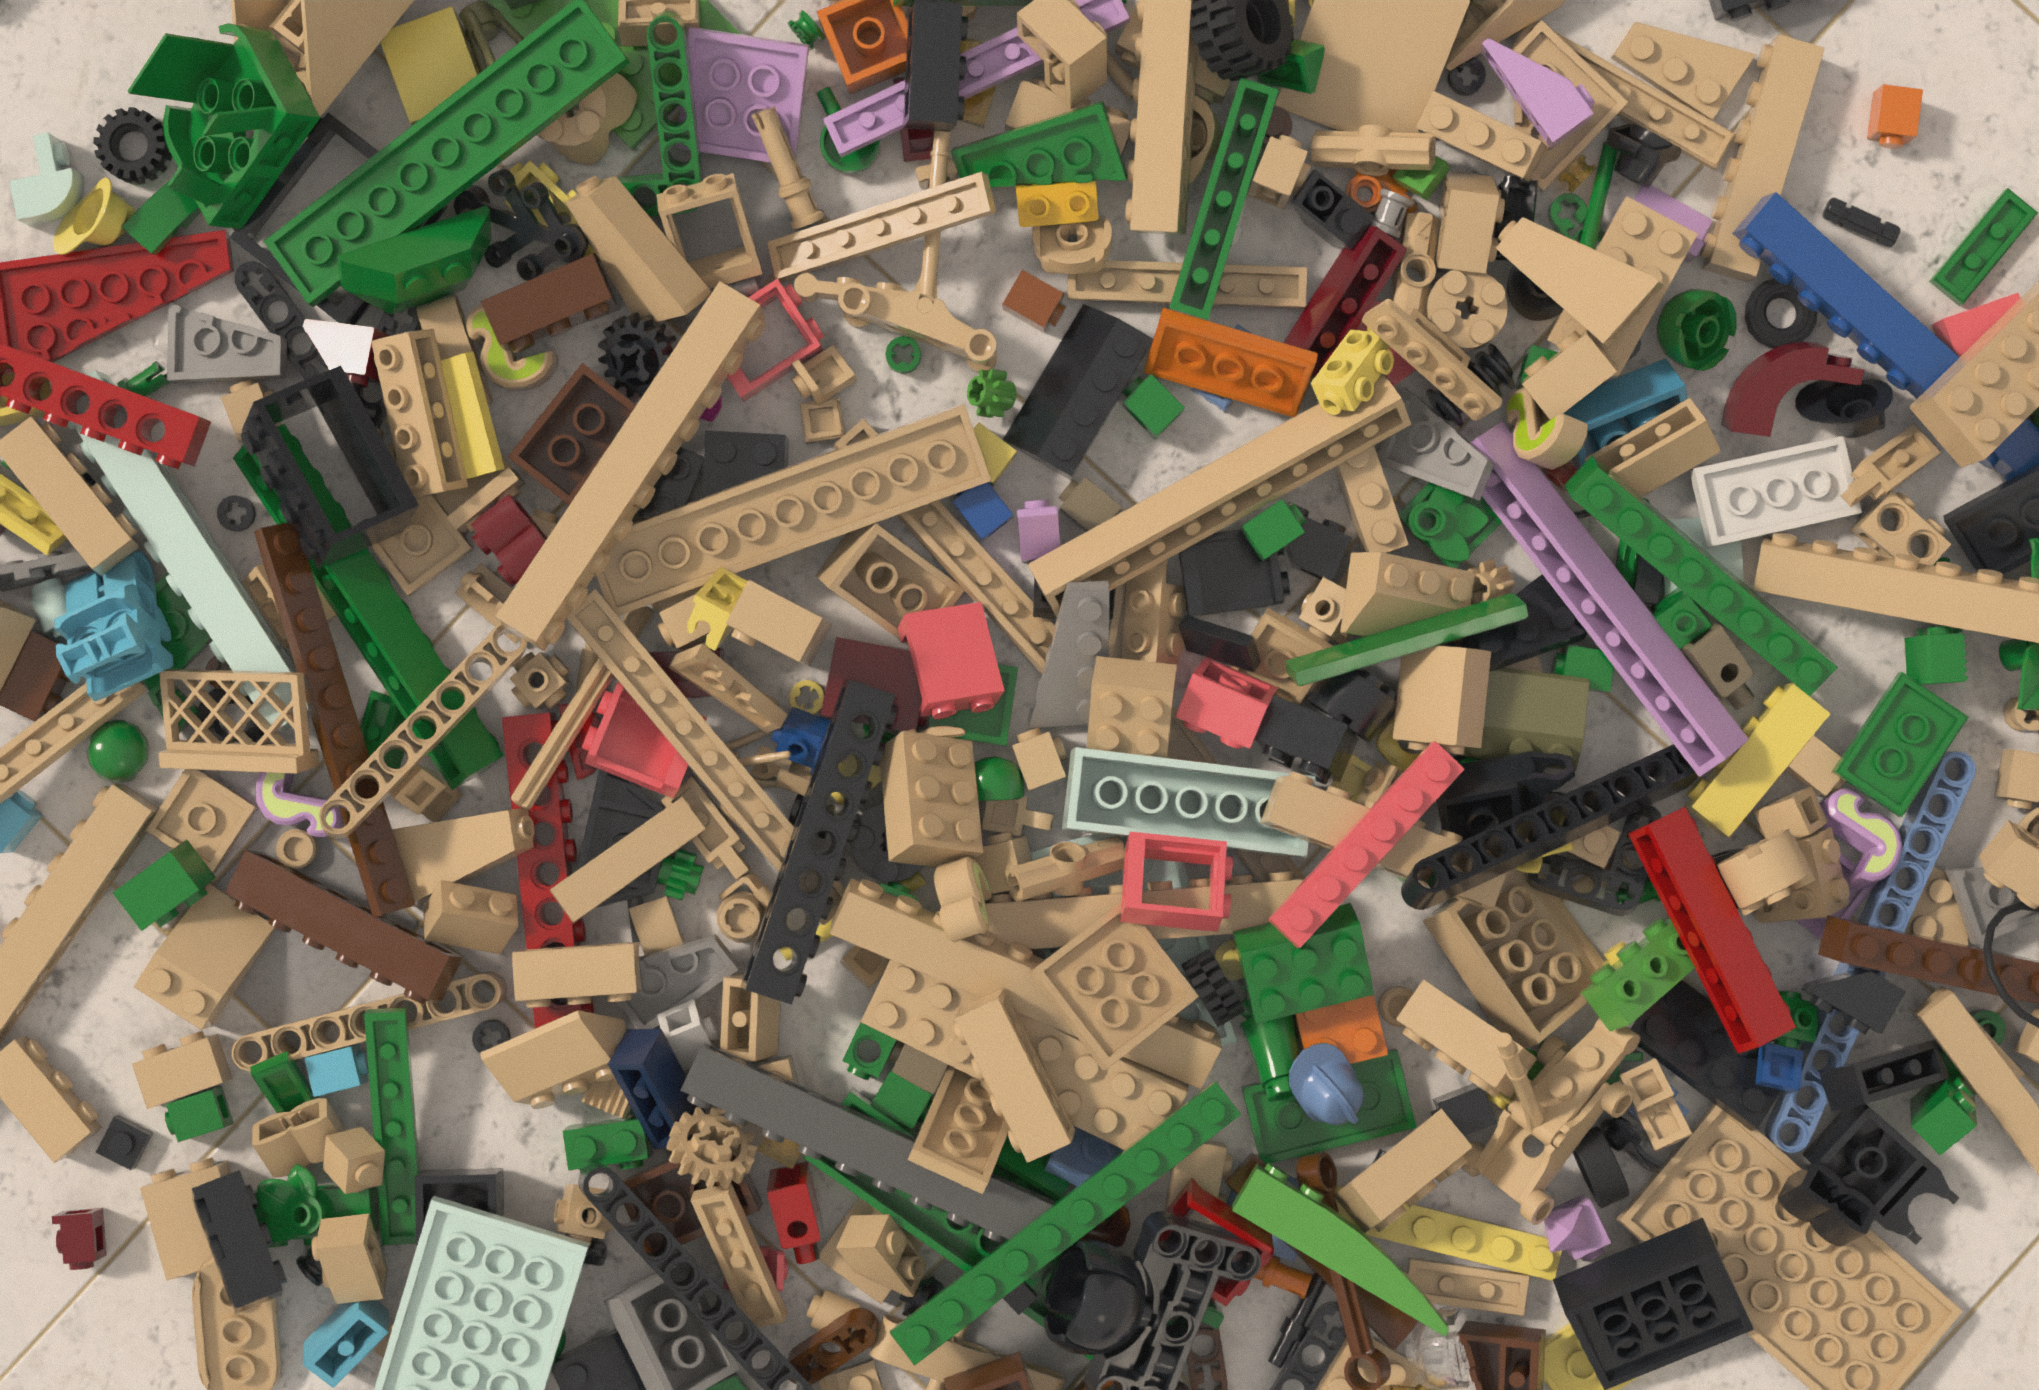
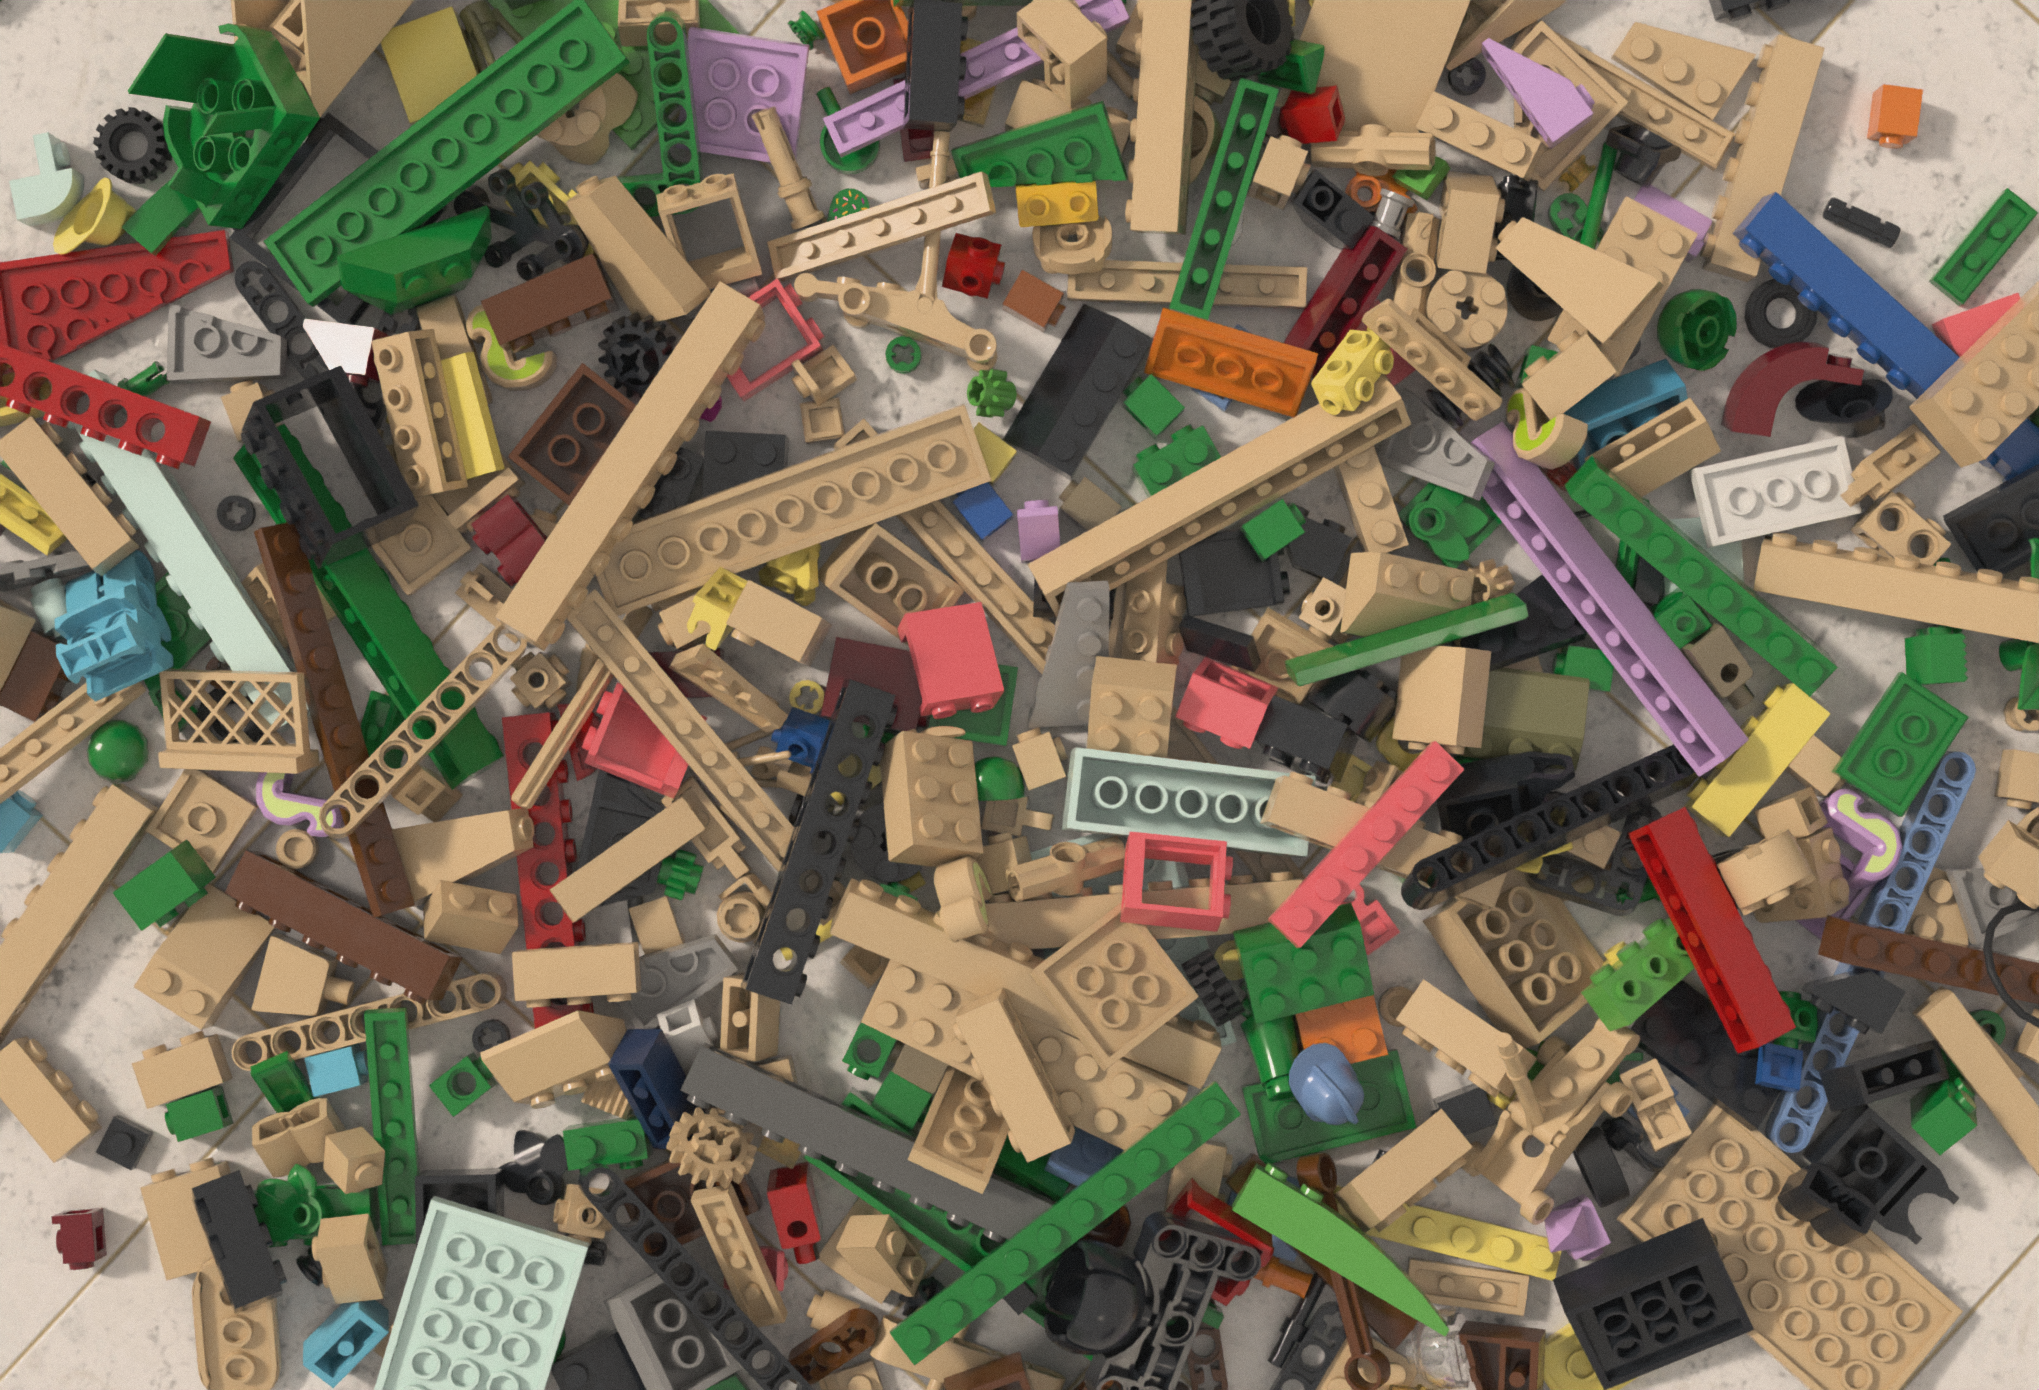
none -> tan torso [251,934,355,1016]
none -> green brick [429,1052,498,1117]
none -> black plate [499,1130,568,1205]
none -> light yellow rock [758,543,822,606]
none -> green tile [827,188,870,222]
none -> red brick [942,233,1006,299]
none -> green brick [1132,424,1221,497]
none -> red brick [1280,85,1345,144]
none -> coral plate [1340,884,1400,955]

